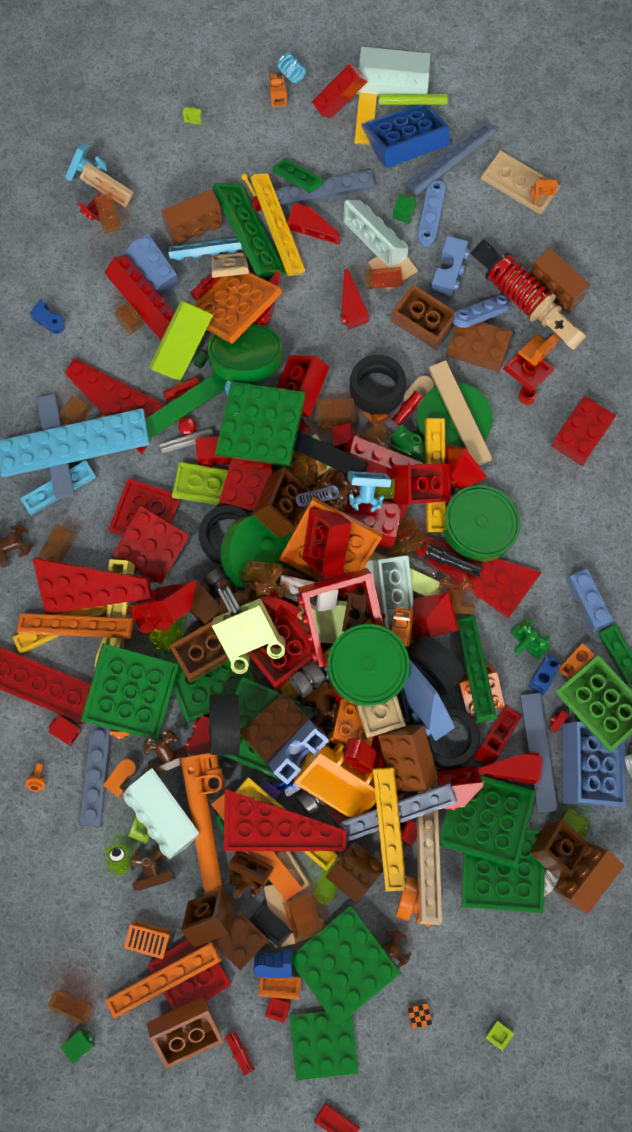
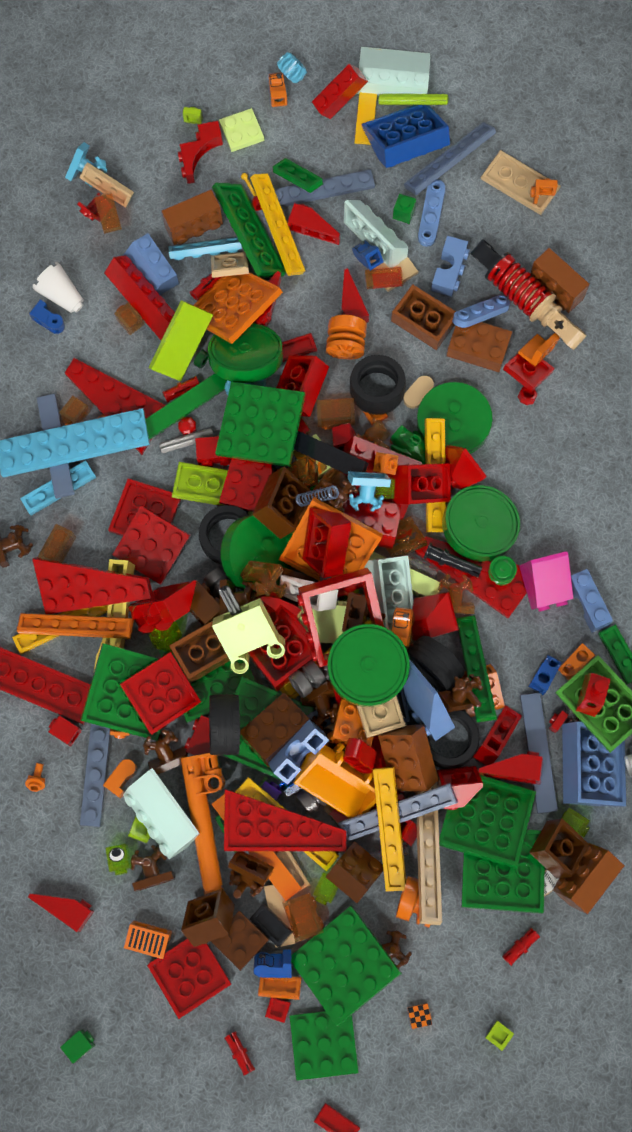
clear orange brick [48,990,95,1023] -> none
orange tile [105,942,222,1019] -> none
dark orange brick [147,996,223,1069] -> none
red pin [391,390,424,426] -> none
tan tile [428,360,492,466] -> none
green piece [510,619,552,660] -> none
red brick [551,395,616,466] -> none
none -> red slope [28,894,94,932]
none -> white cone [32,262,83,313]
none -> red plate [119,652,201,735]
none -> red arch [178,121,223,184]
none -> yellowish green plate [219,108,265,152]
none -> red tile [282,333,317,362]
none -> orange wheel [326,315,367,360]
none -> blue leg [352,240,384,271]
none -> orange bracket [373,452,398,475]
none -> reddish brown piece [438,674,483,712]
none -> green wheel [488,556,517,586]
none -> red pin [502,928,540,966]
none -> slope [519,551,573,612]
none -> red torso [575,673,610,717]

